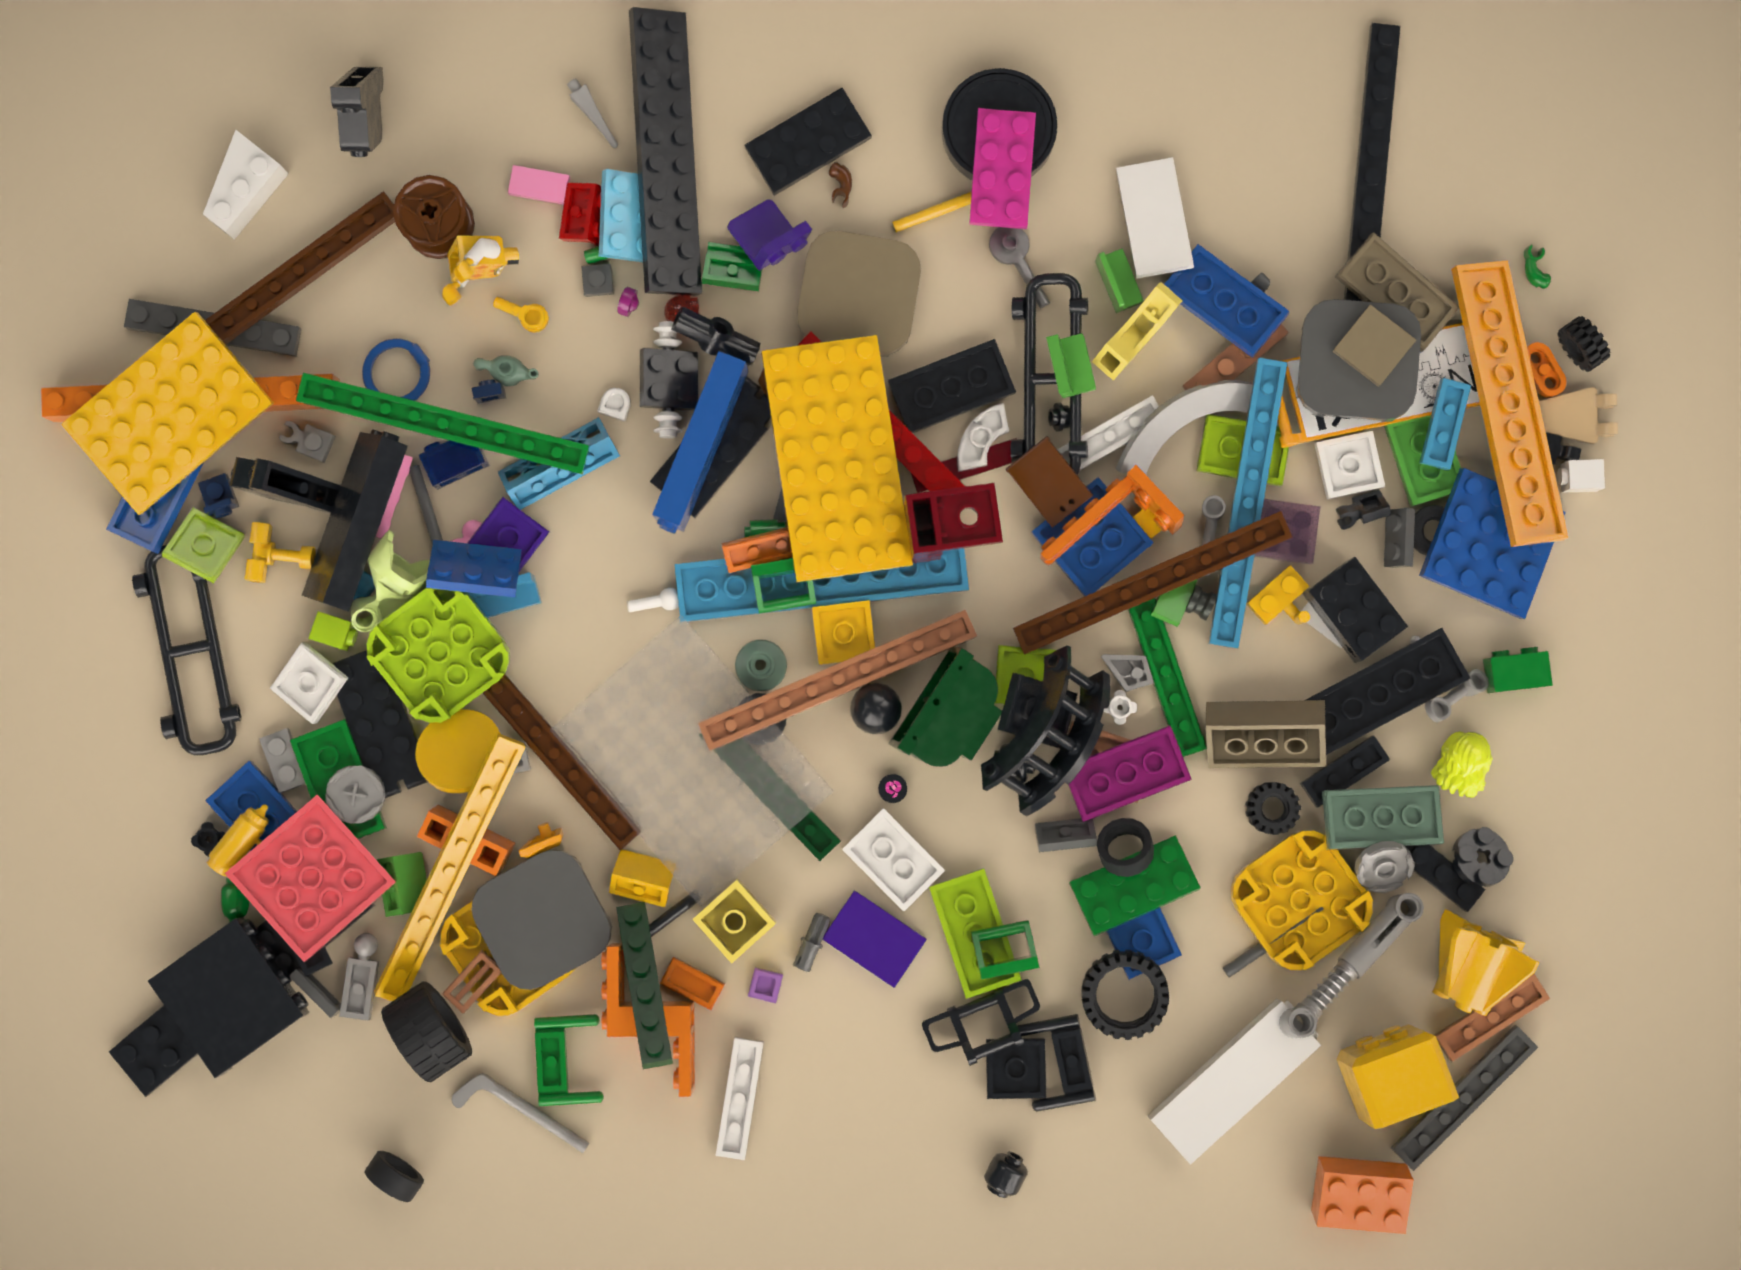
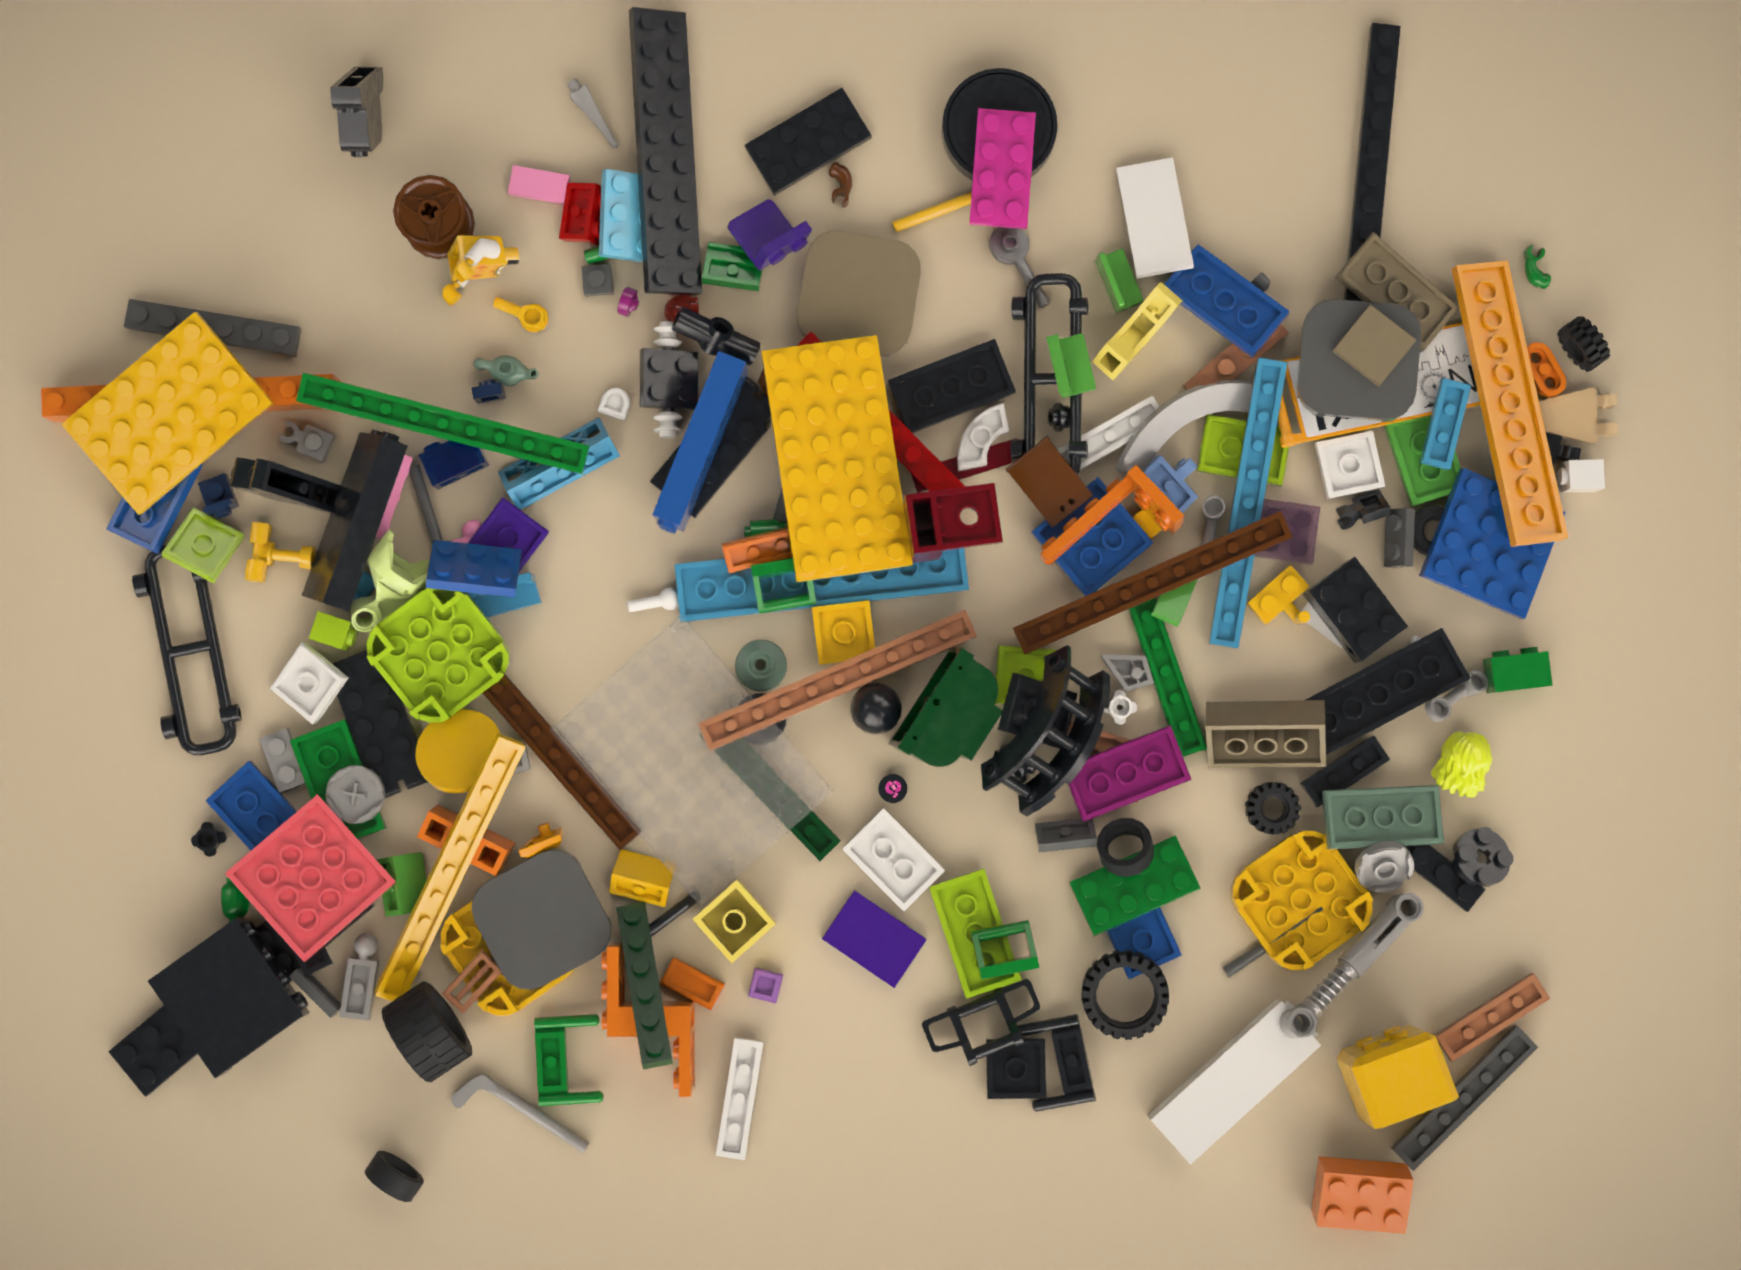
white wedge [203,130,288,240] -> none
reddish brown plate [205,191,395,345] -> none
yellow piece [206,804,269,876] -> none
blue piece [362,338,430,401] -> none
dark grey axle [793,913,830,972] -> none
black head [984,1151,1028,1198] -> none
pearl dark grey wheel [1185,585,1217,620] -> none
yellow brick [1432,909,1539,1016] -> none
none -> medium blue plate [1142,455,1198,513]

